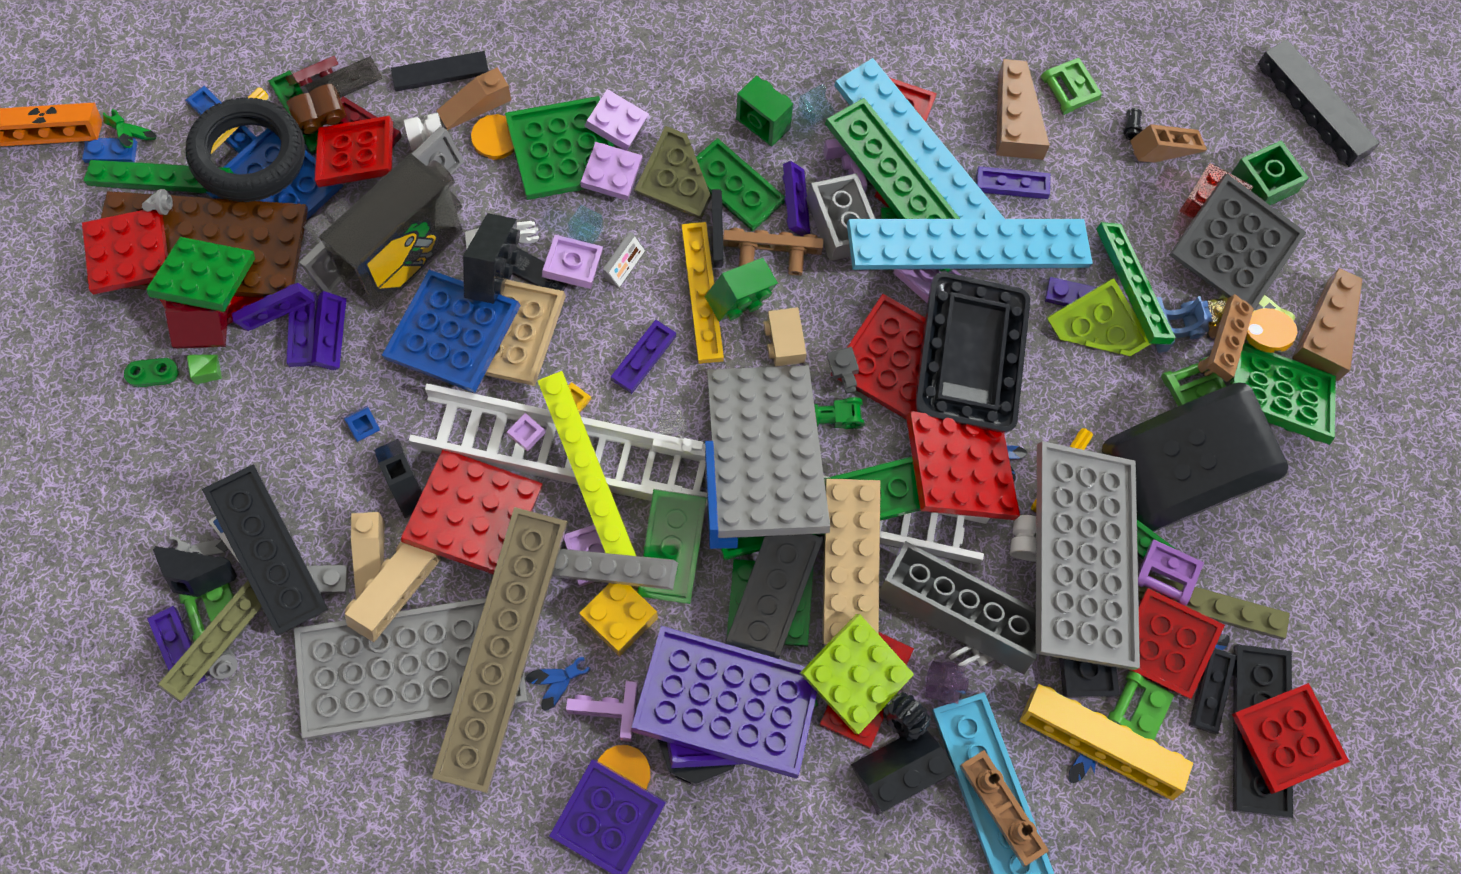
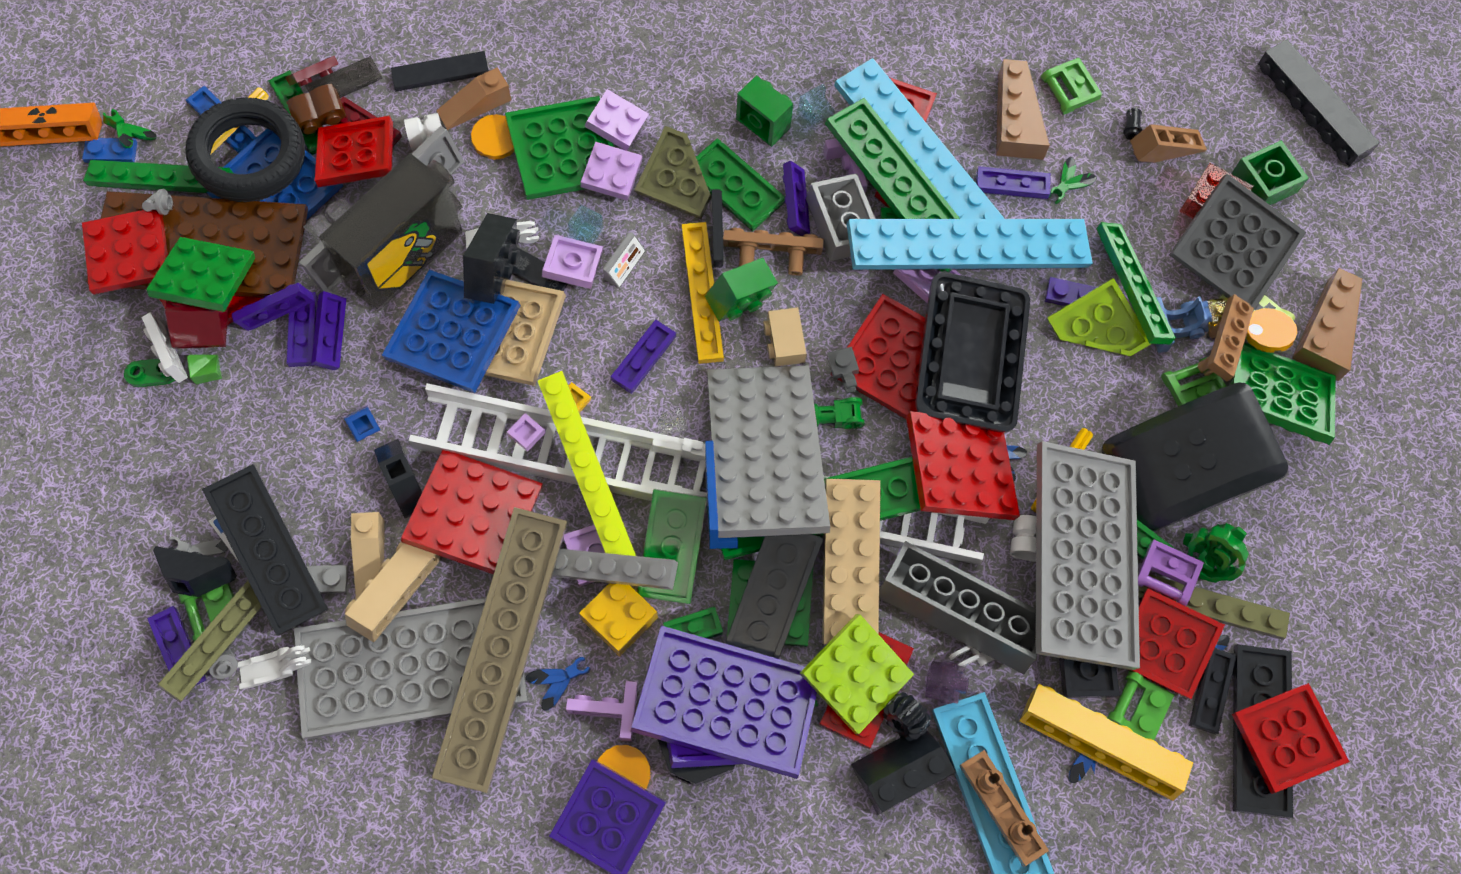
none -> white plate [142,312,188,383]
none -> white arm [237,645,311,689]
none -> green plate [663,606,723,639]
none -> green piece [1049,157,1097,204]
none -> green piece [1183,523,1249,583]

